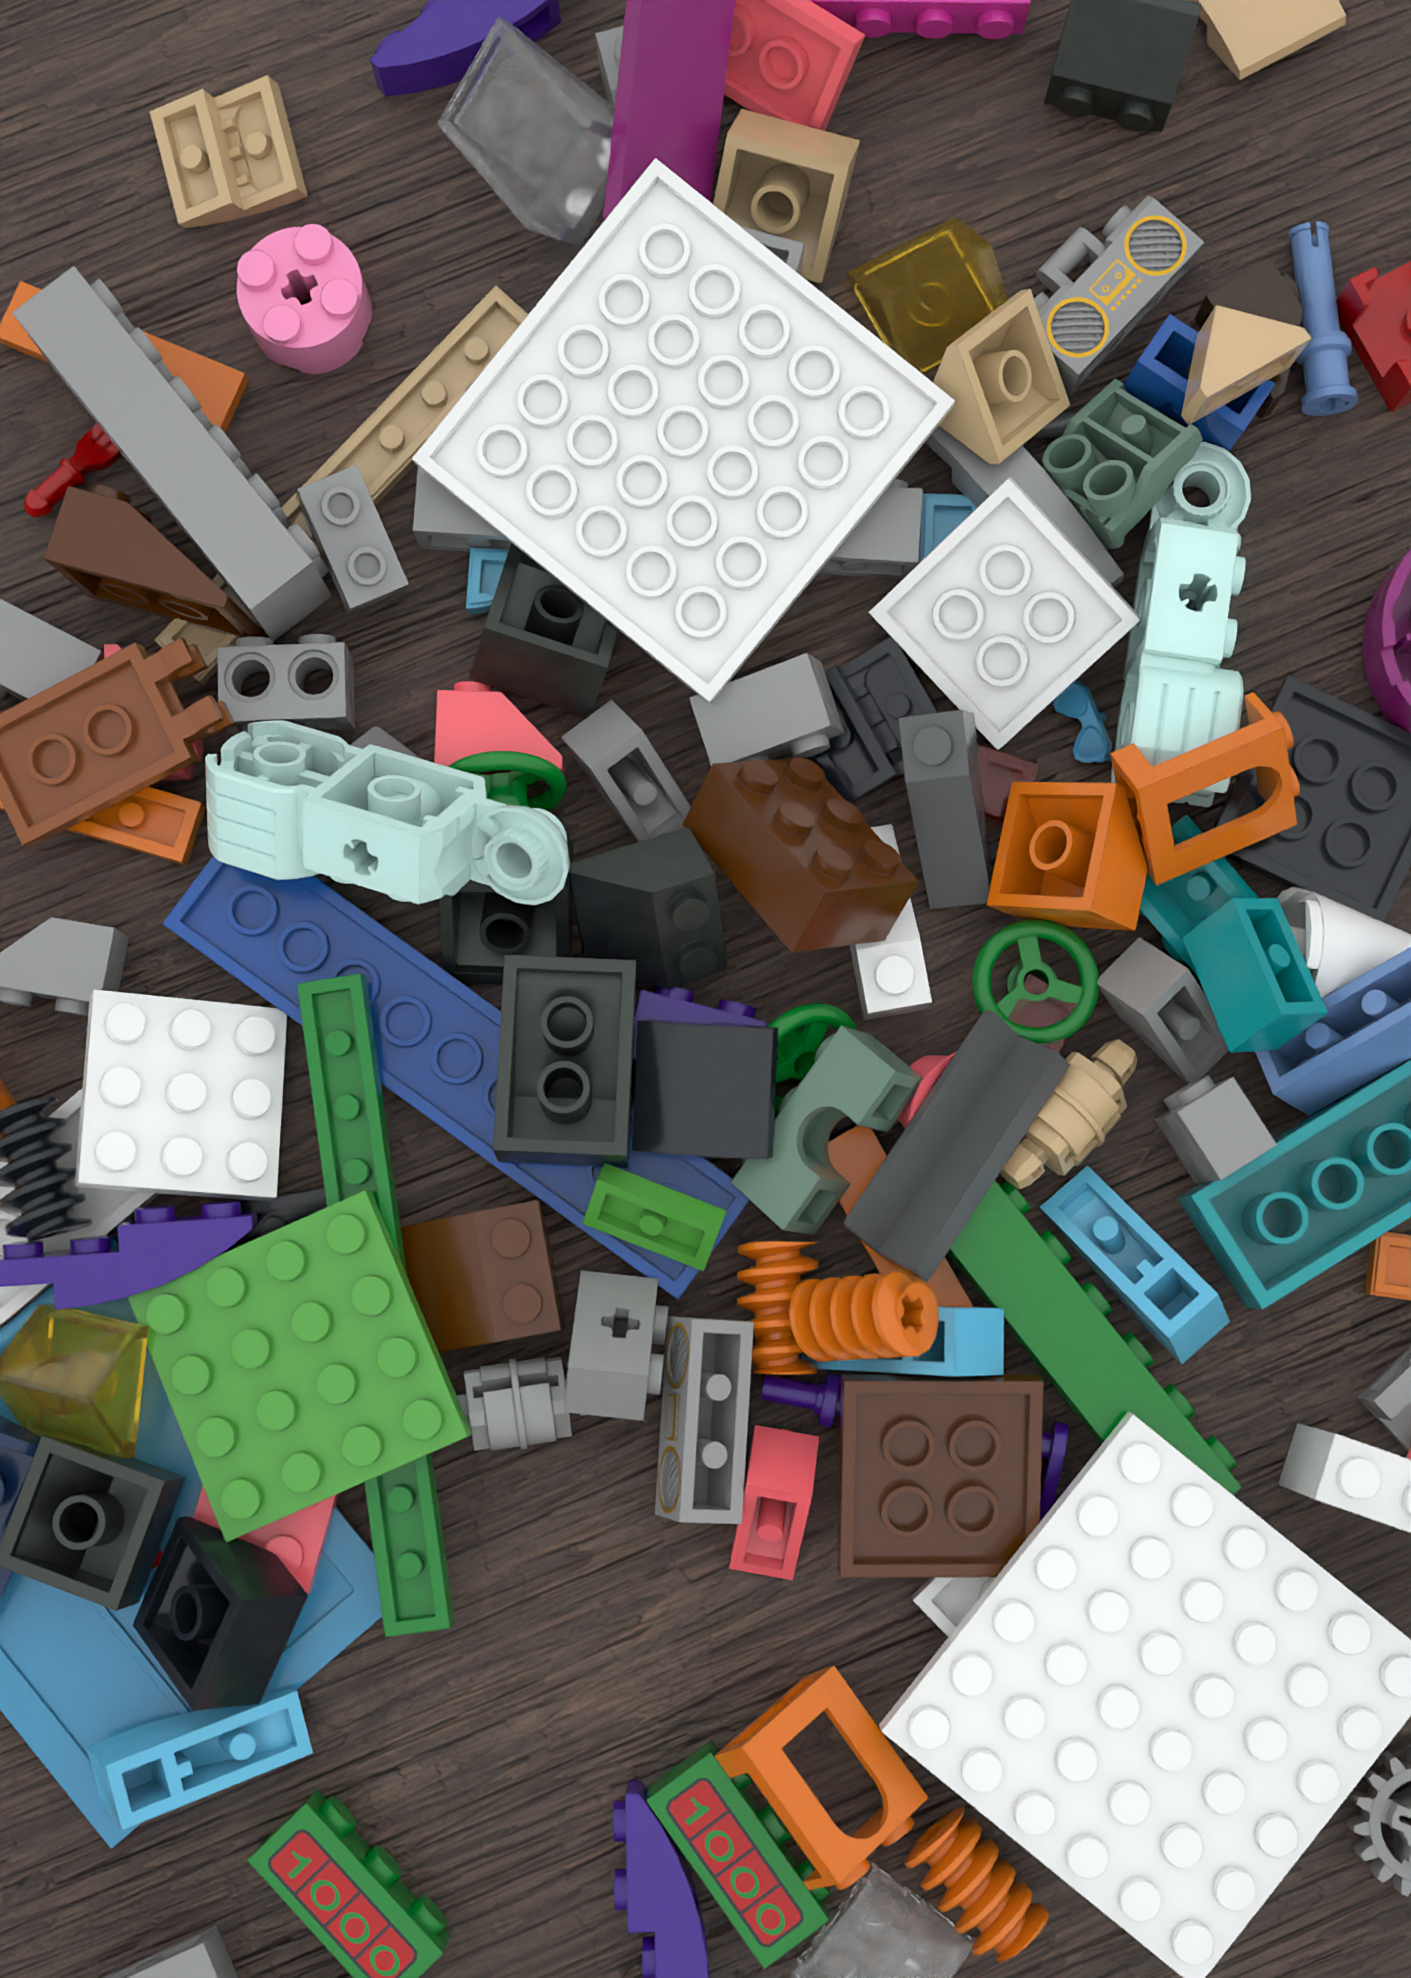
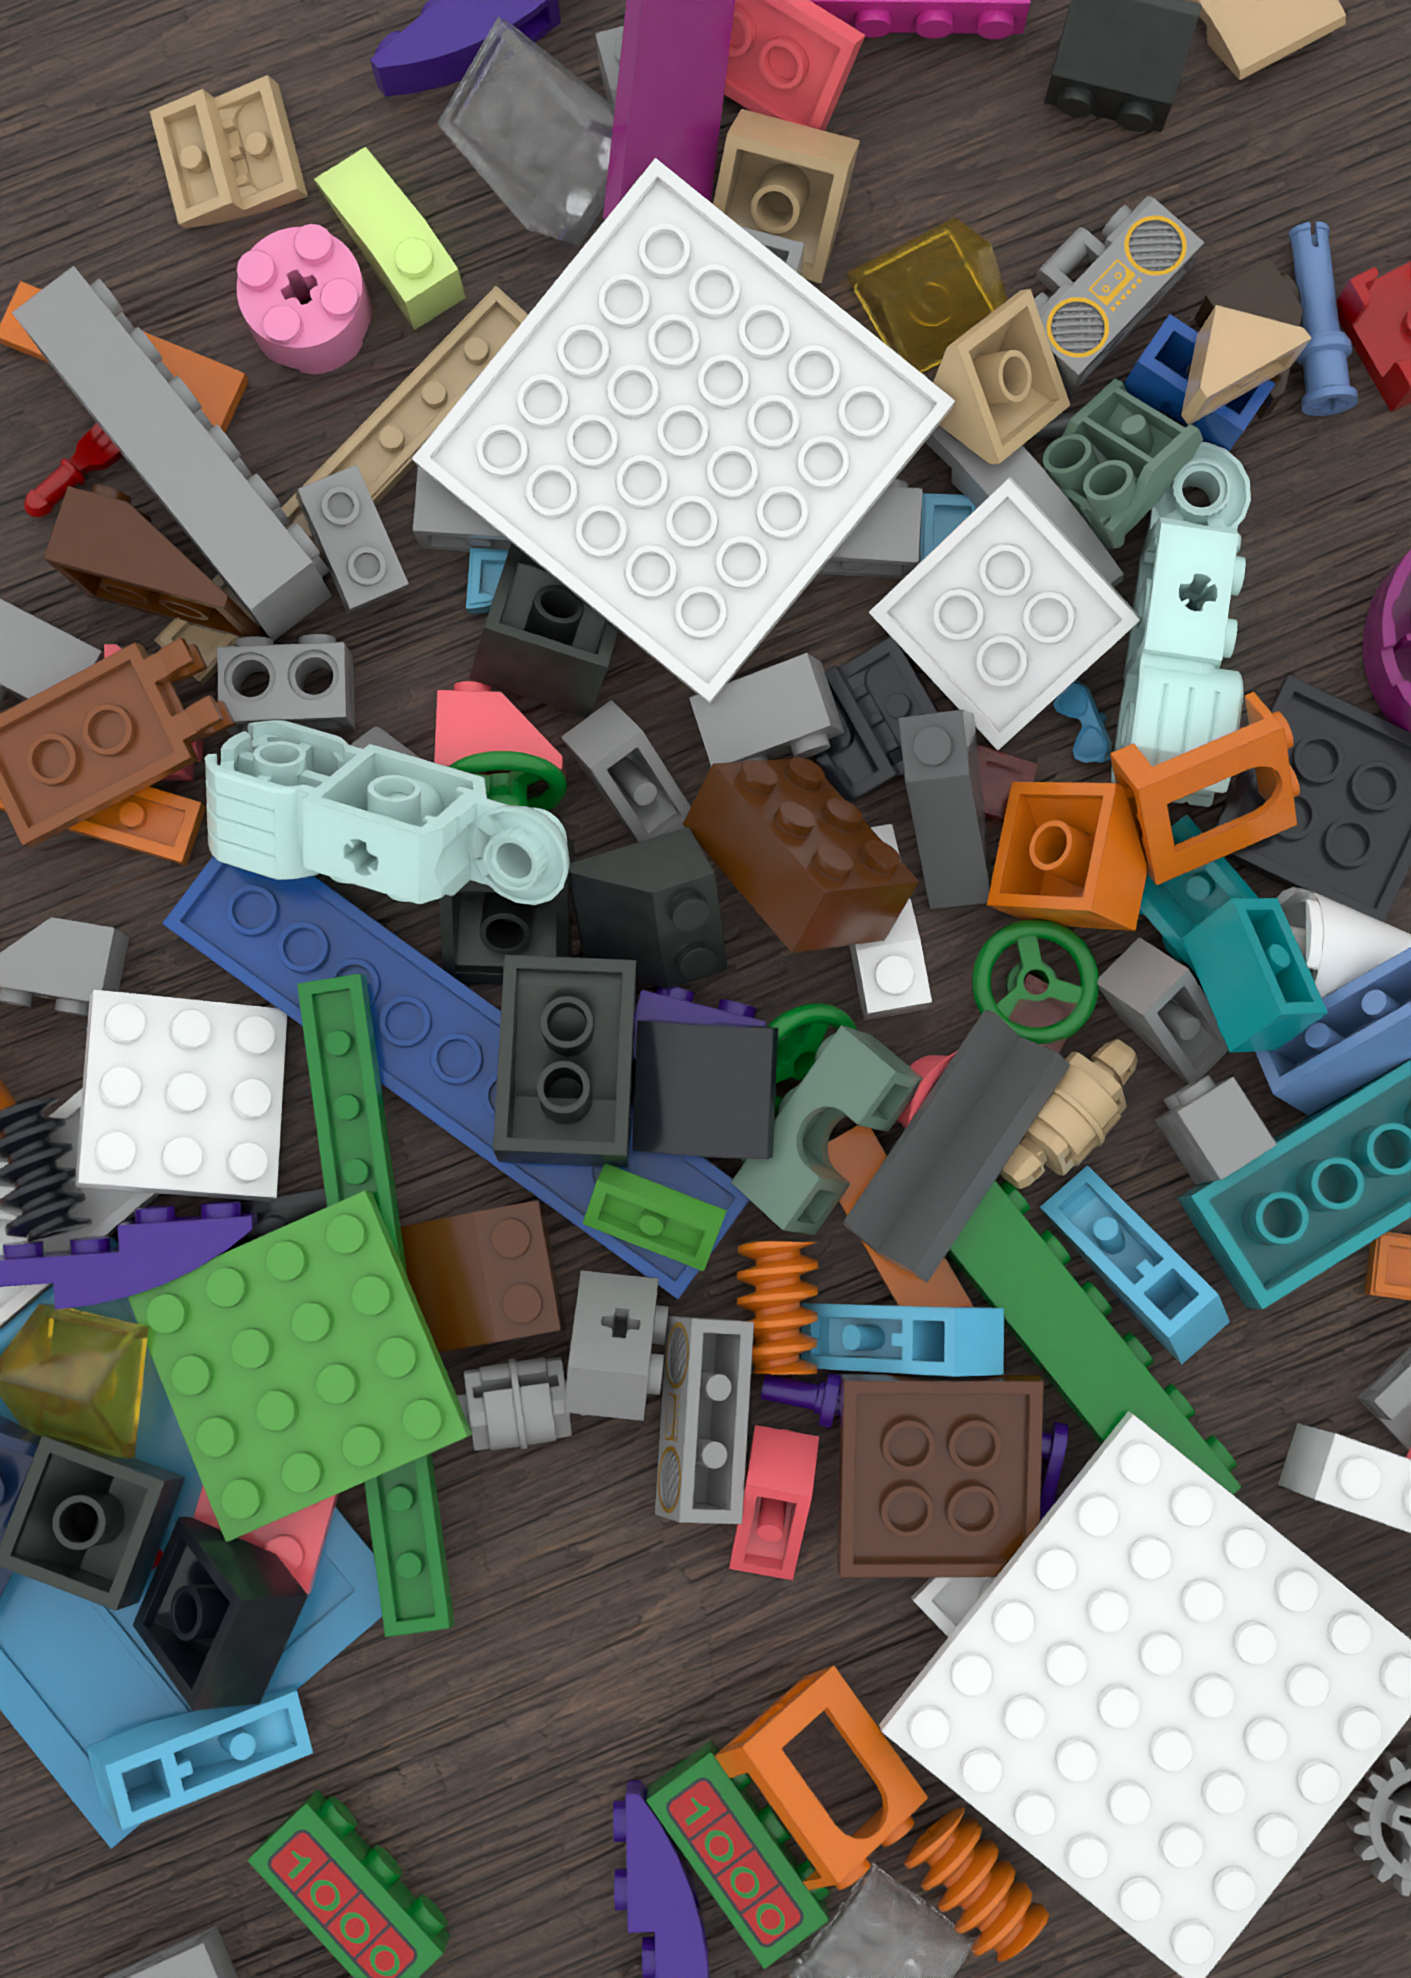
orange piece [789,1272,939,1362] -> none
none -> yellowish green slope [314,147,466,331]

